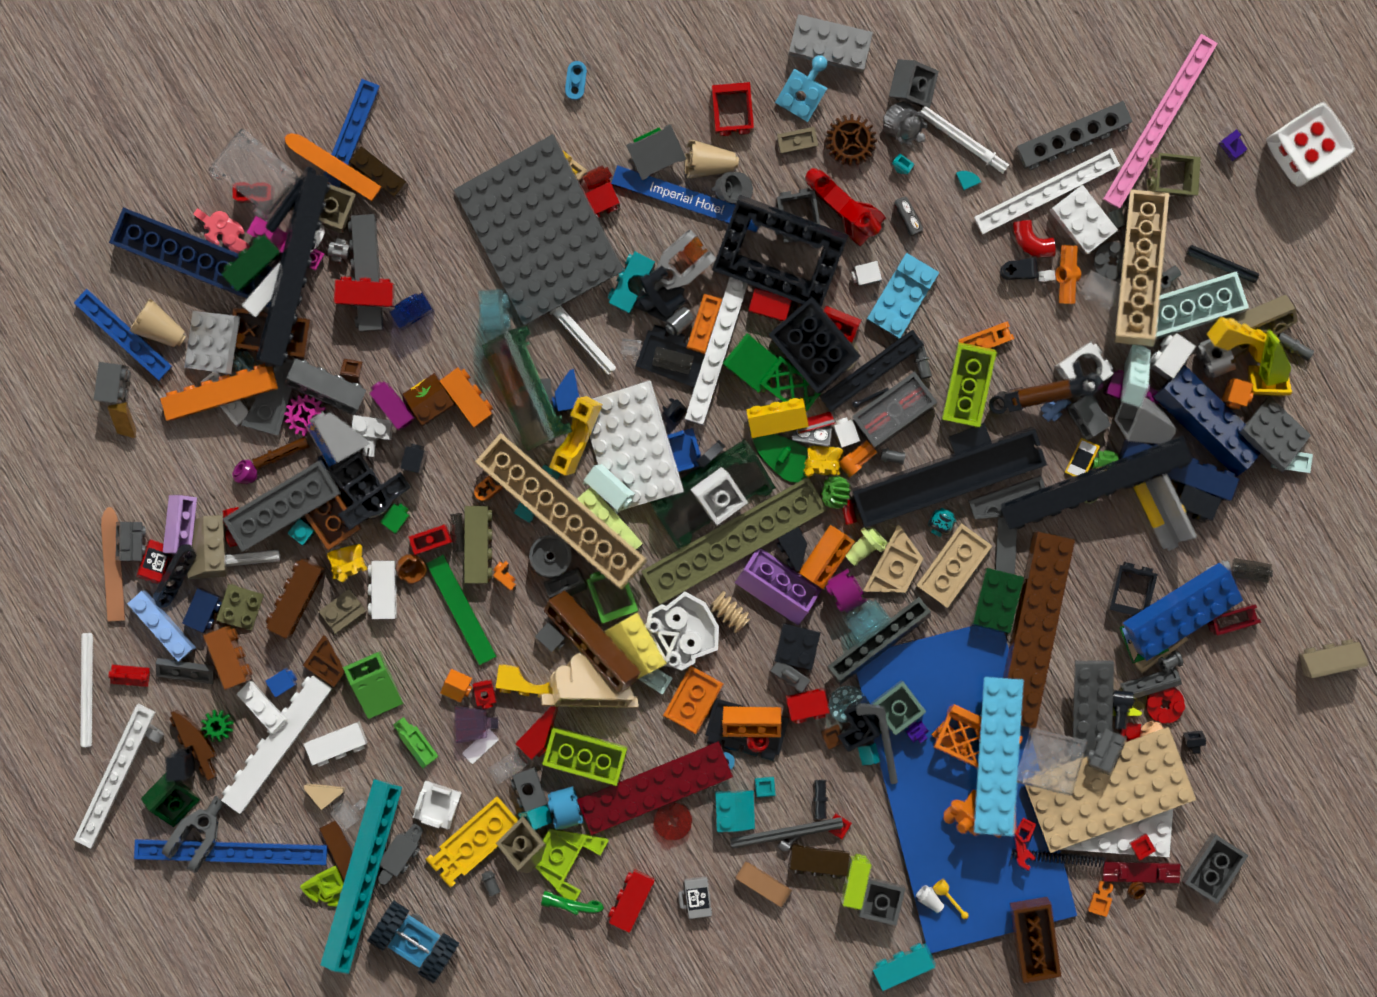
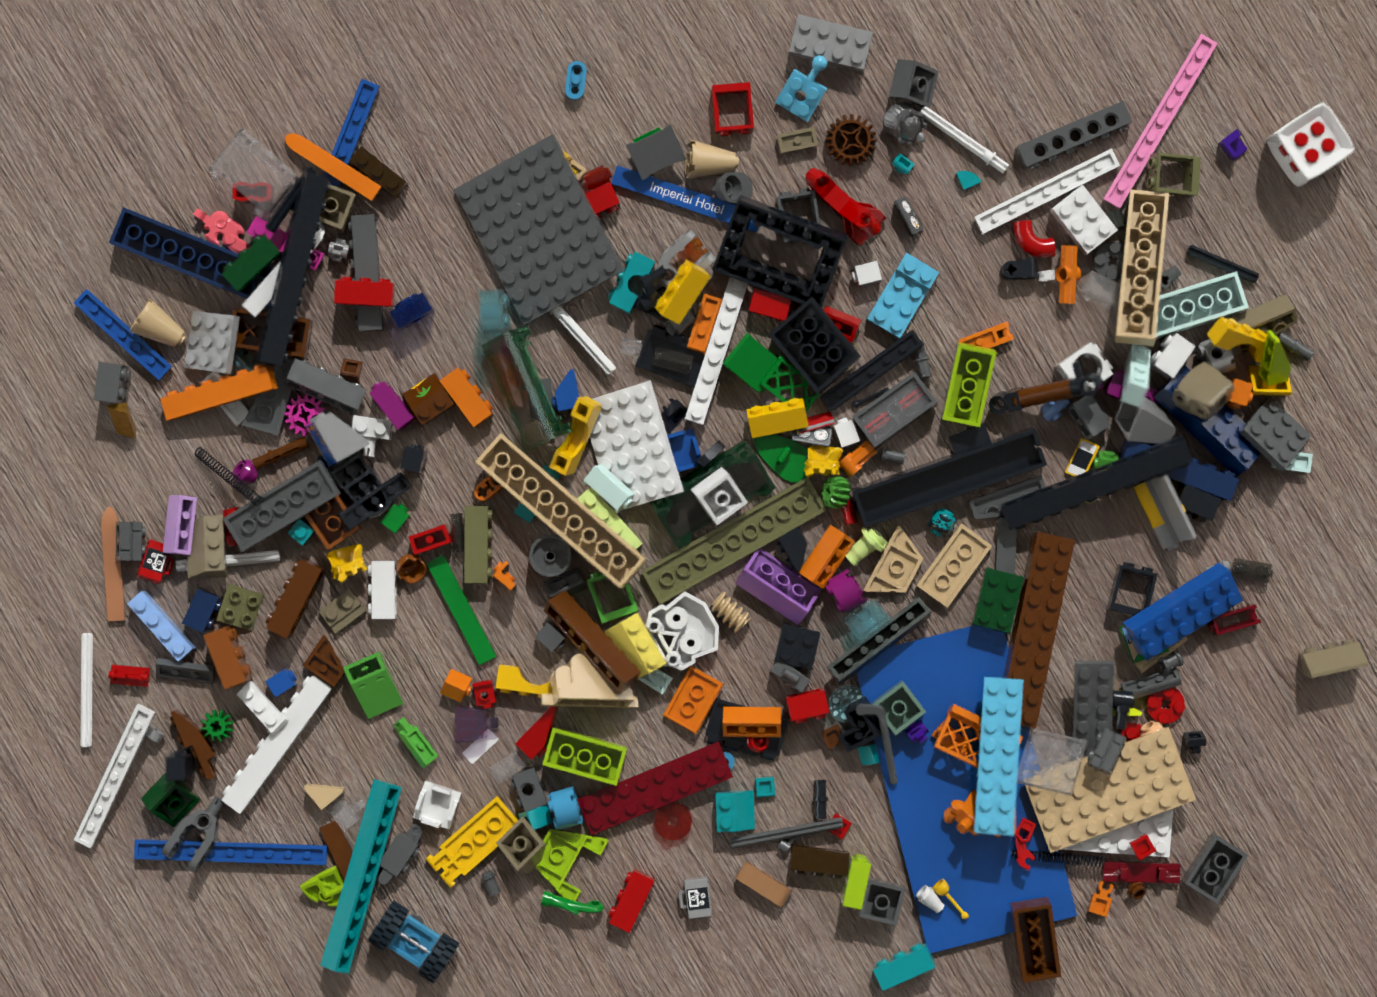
black beam [153,544,196,608] -> none
white brick [304,721,368,767] -> none
none -> black piece [195,447,264,506]
none -> yellow brick [655,260,711,324]
none -> dark tan piece [1172,362,1235,420]

